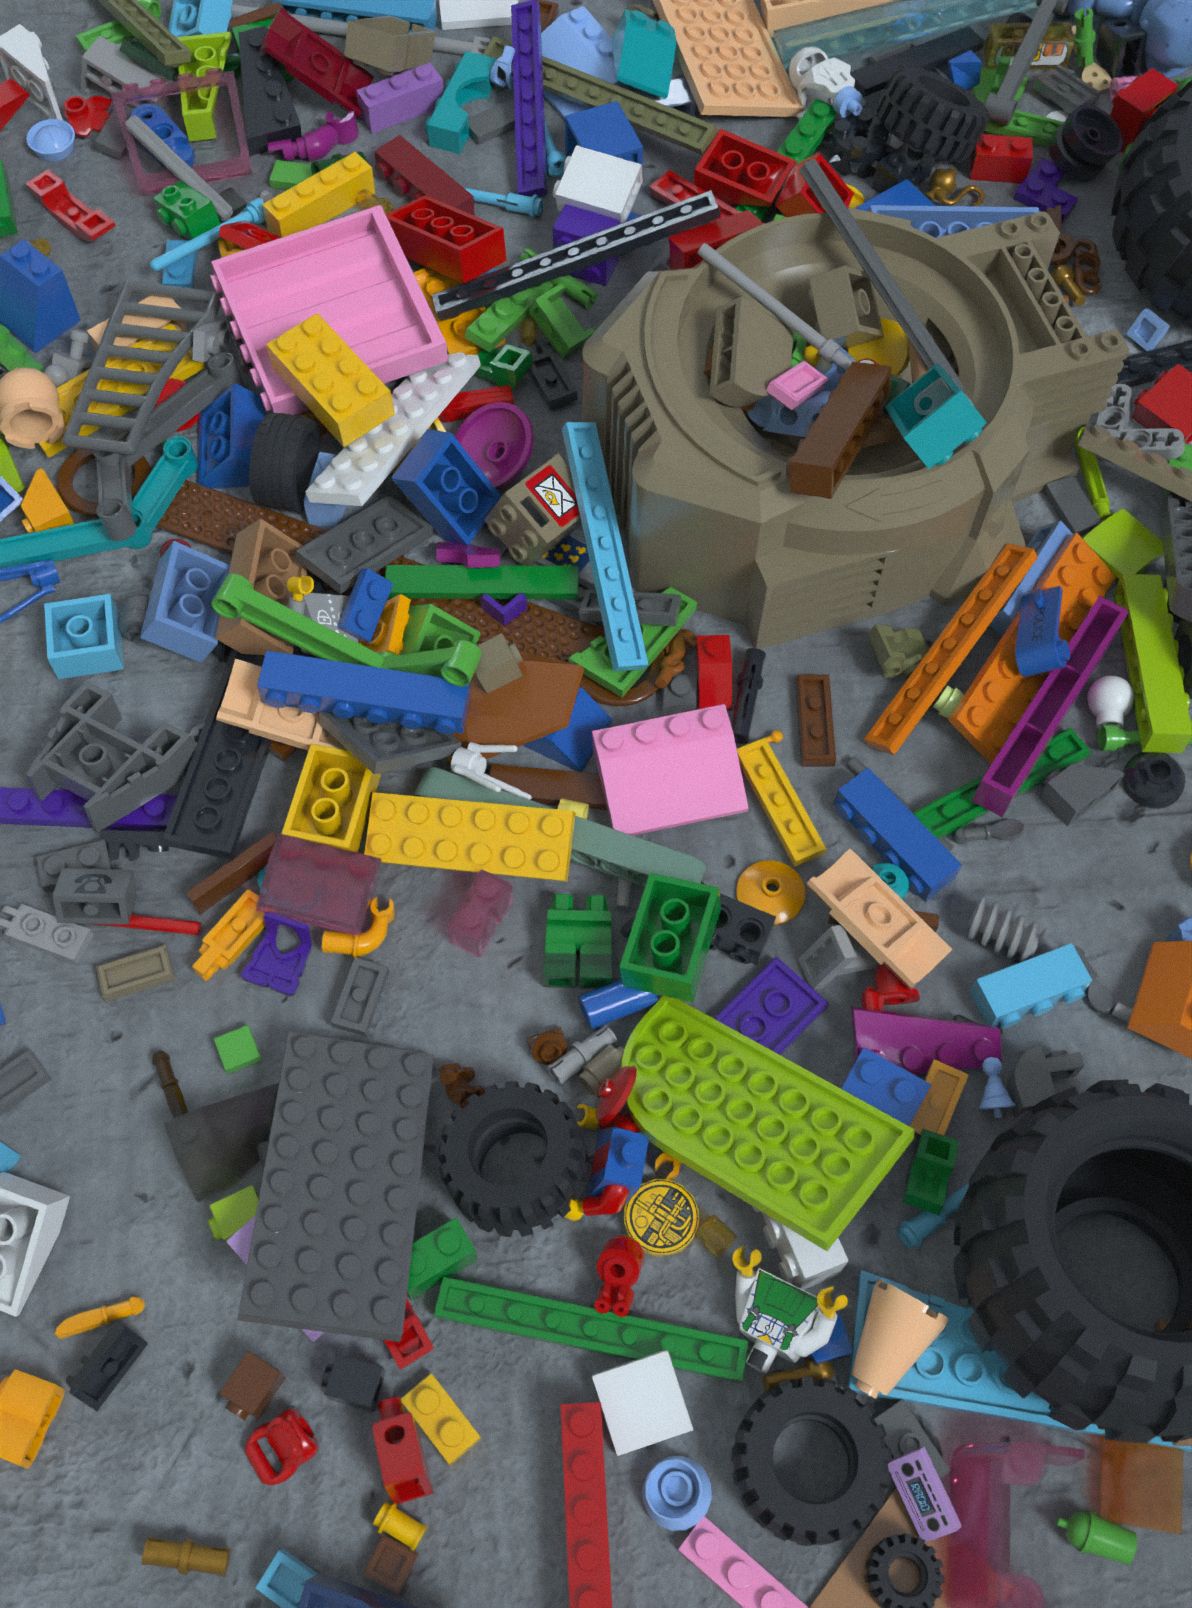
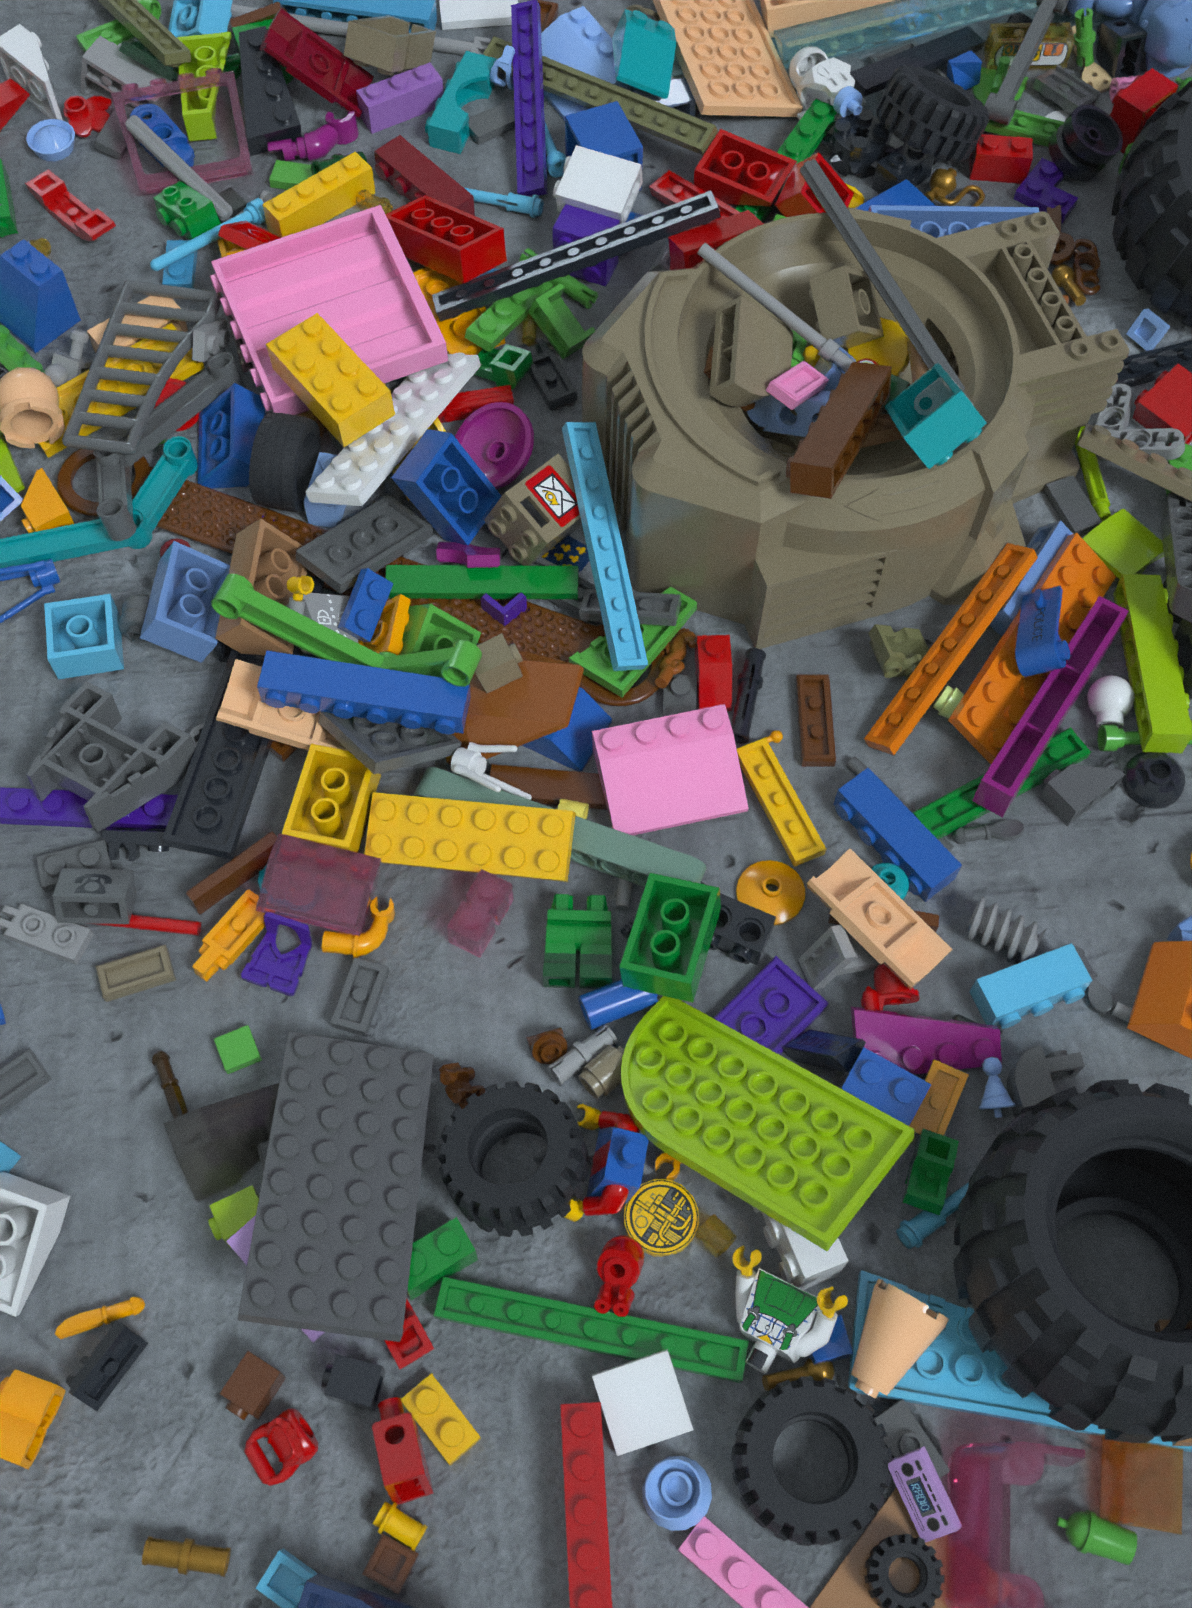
red piece [596,1066,637,1126] -> none
none -> black slope [783,1029,866,1073]

